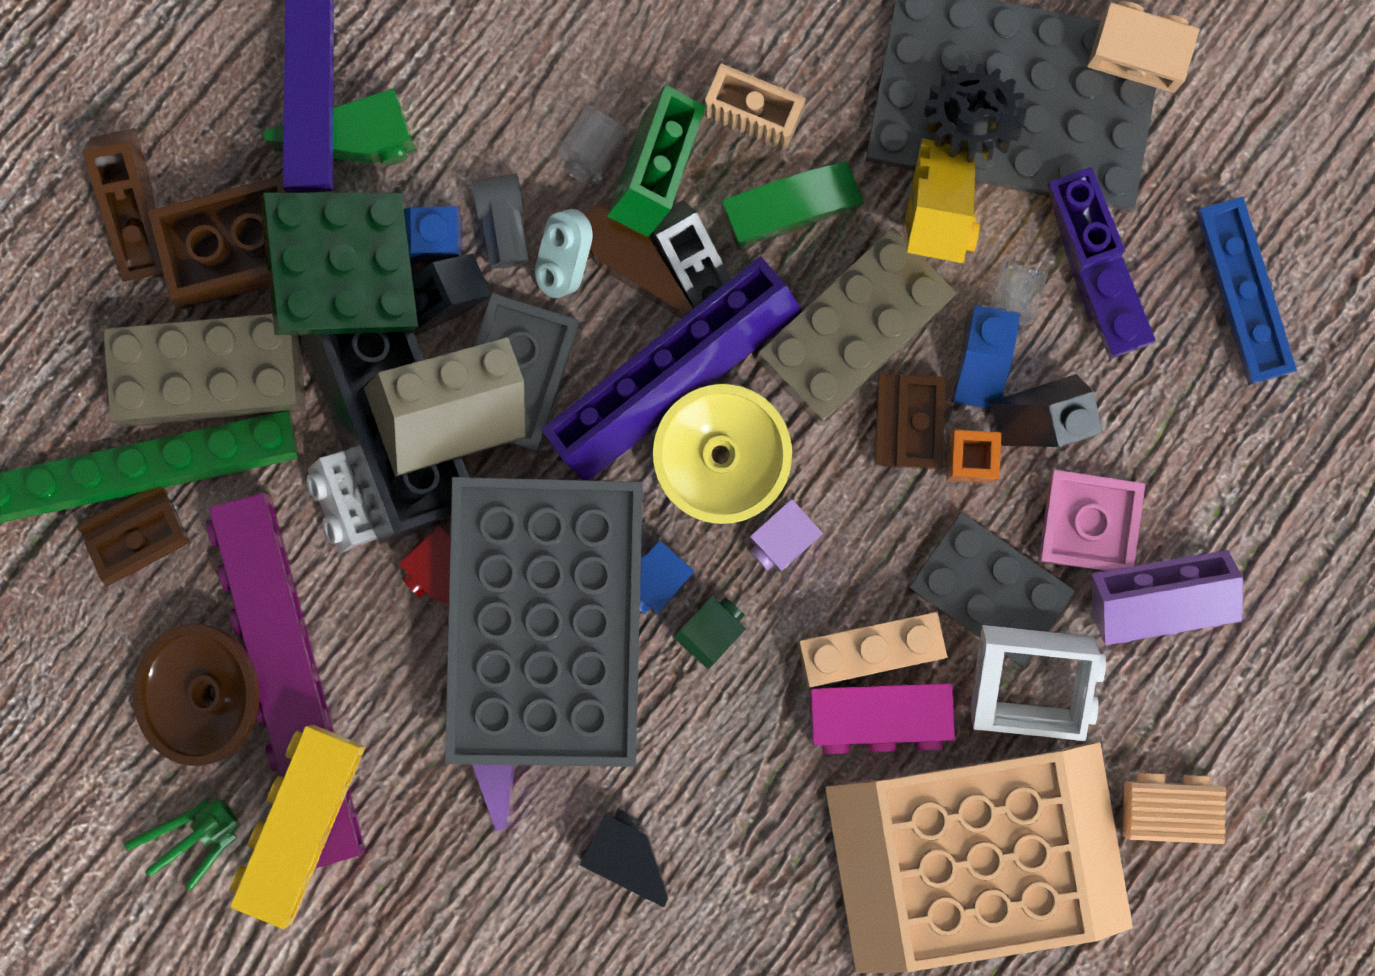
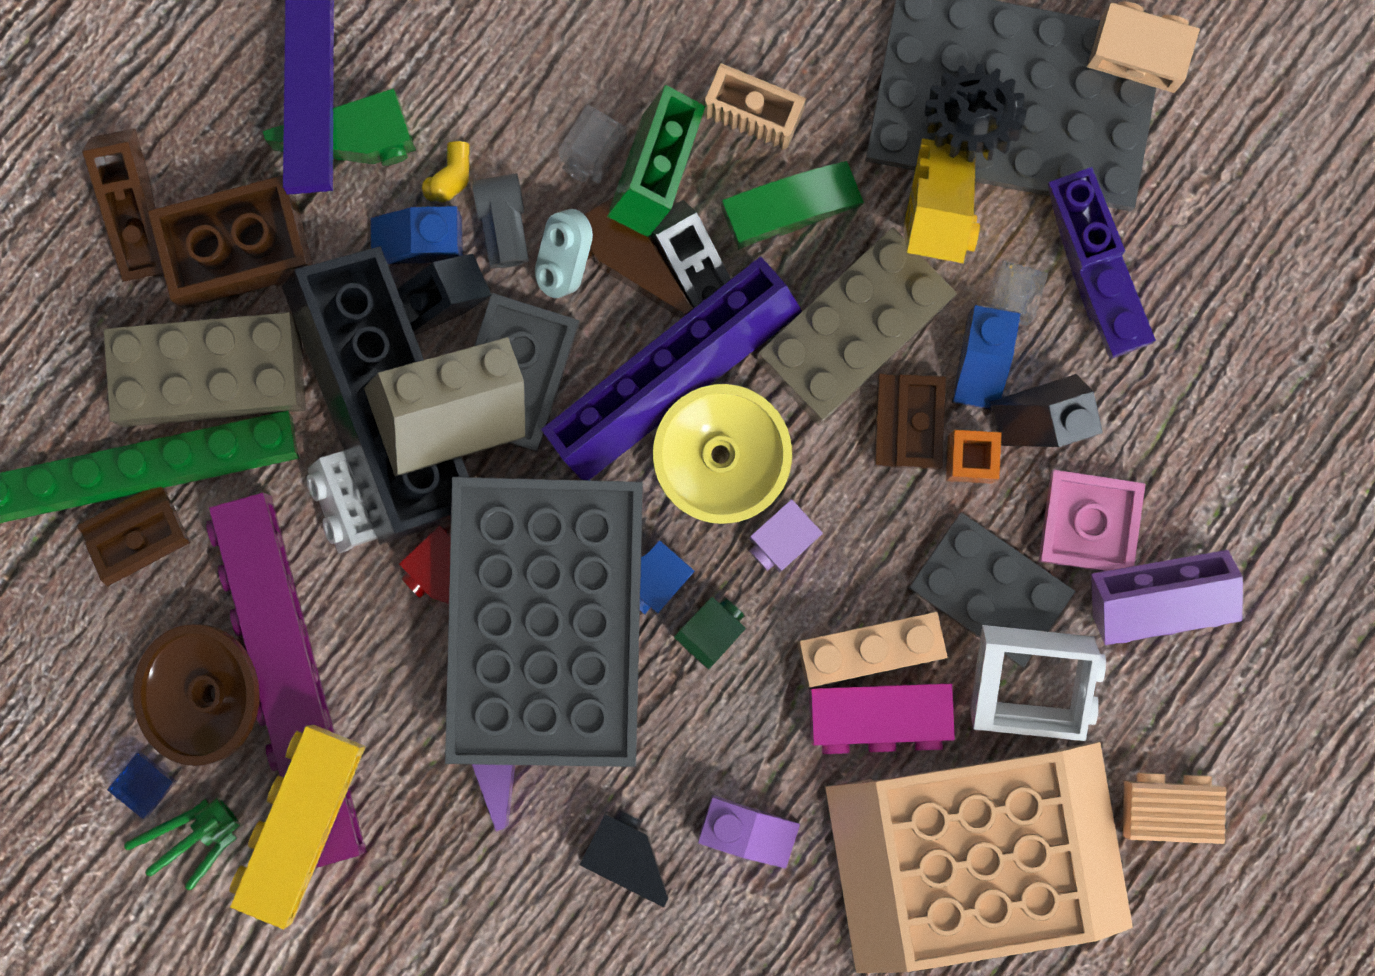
dark green plate [260,193,418,335] -> none
blue plate [1196,196,1297,385] -> none
none -> clear blue plate [107,752,177,819]
none -> yellow arm [421,141,470,203]
none -> medium lavender slope [698,795,800,868]

